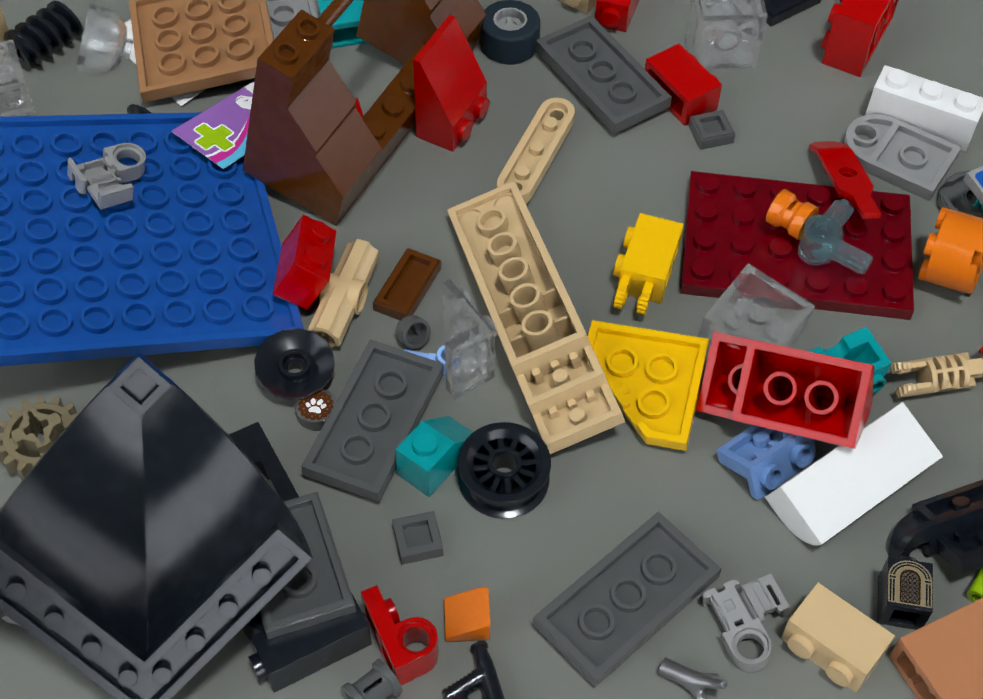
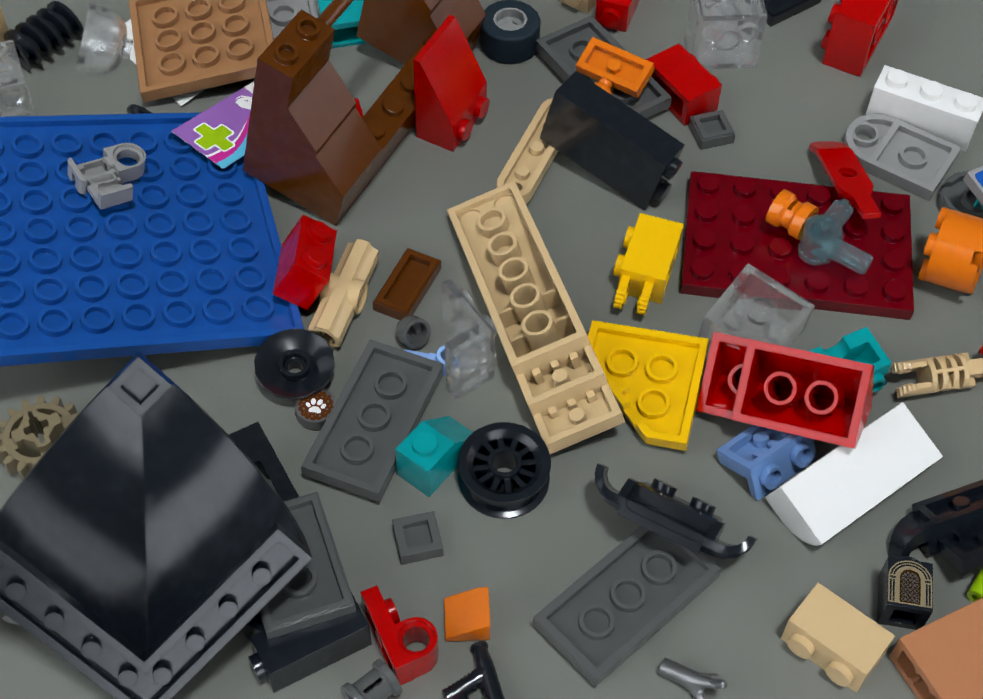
light grey piece [703,573,790,672] -> none
none -> black brick [540,71,685,210]
none -> orange plate [575,37,655,98]
none -> black plate [595,463,758,559]

